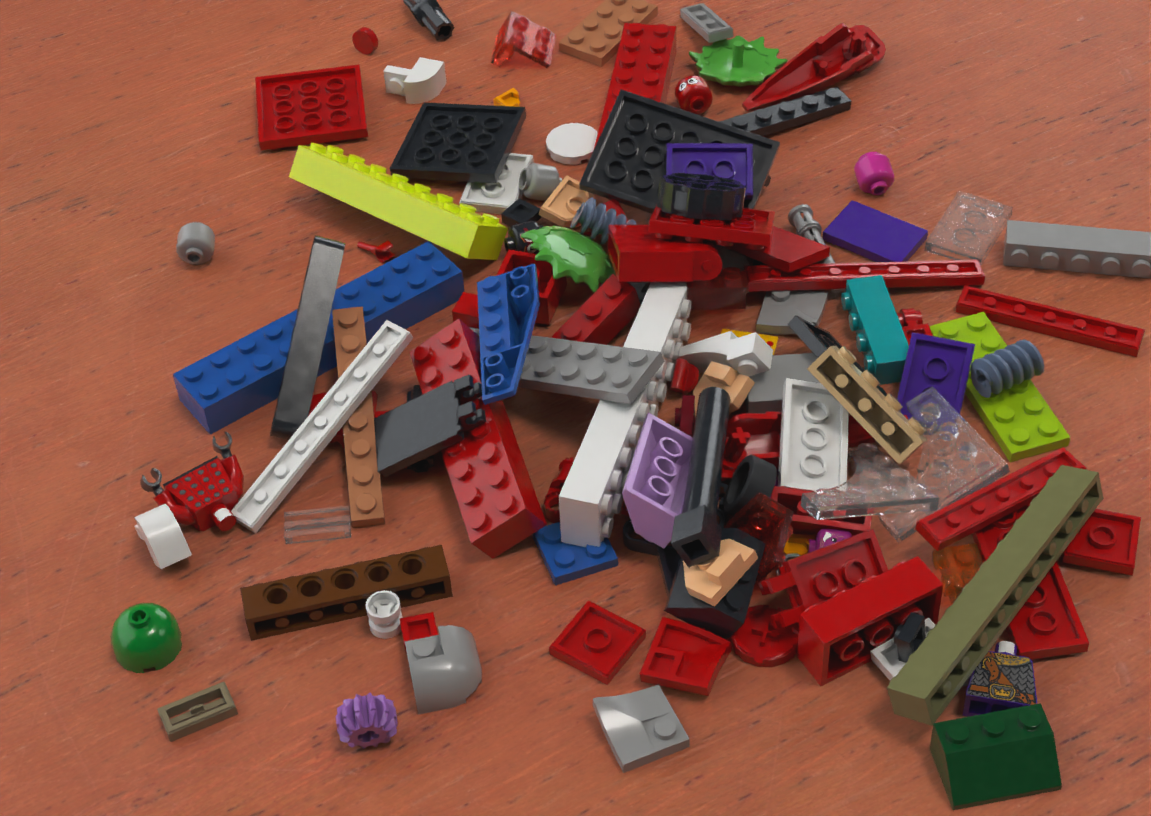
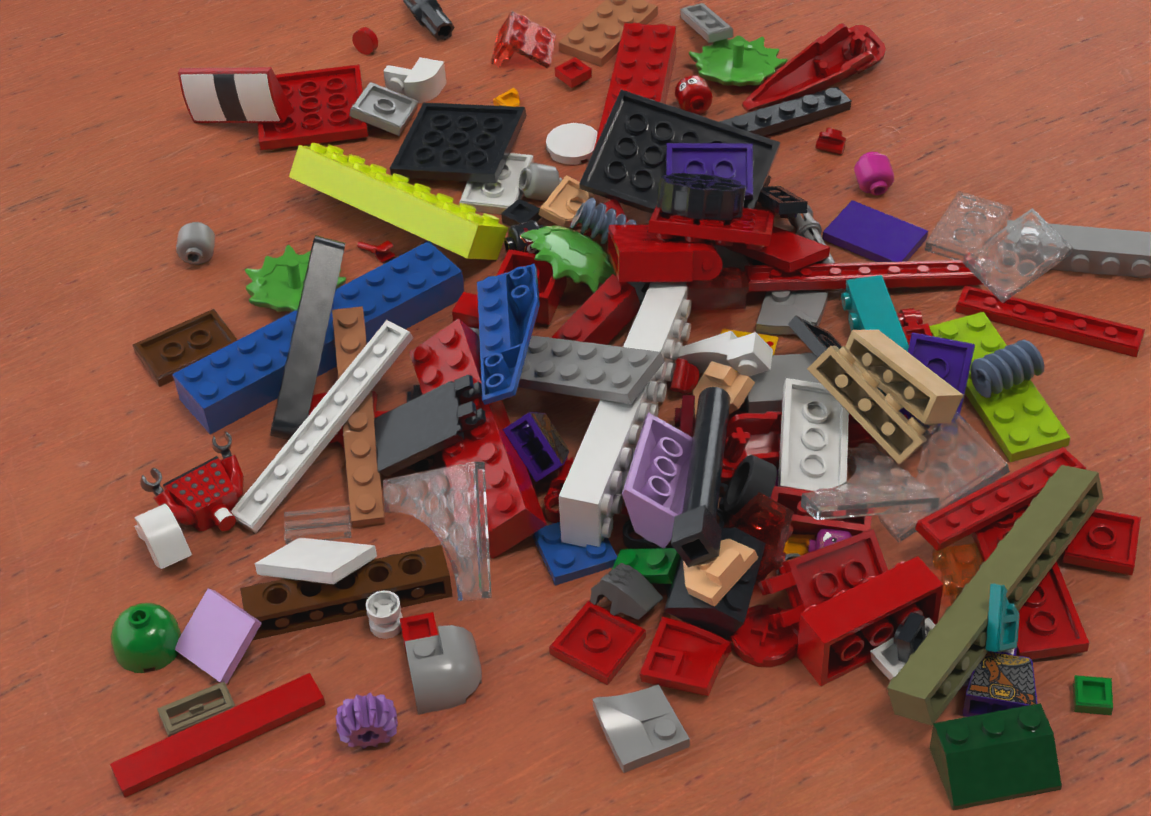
none -> red tile [110,673,326,798]
none -> reddish brown tile [133,309,237,387]
none -> lavender tile [175,588,262,684]
none -> slope [178,67,292,123]
none -> bright green piece [245,245,346,312]
none -> white tile [255,538,377,584]
none -> light grey tile [349,82,419,136]
none -> clear plate [383,461,492,601]
none -> dark purple torso [502,412,569,482]
none -> red plate [555,57,592,88]
none -> dark grey hand [590,563,663,620]
none -> green plate [612,548,681,584]
none -> black plate [758,186,808,219]
none -> red plate [815,128,846,155]
none -> tan brick [845,330,963,426]
none -> clear plate [963,208,1073,303]
none -> teal tile [986,583,1019,652]
none -> green tile [1073,675,1113,715]

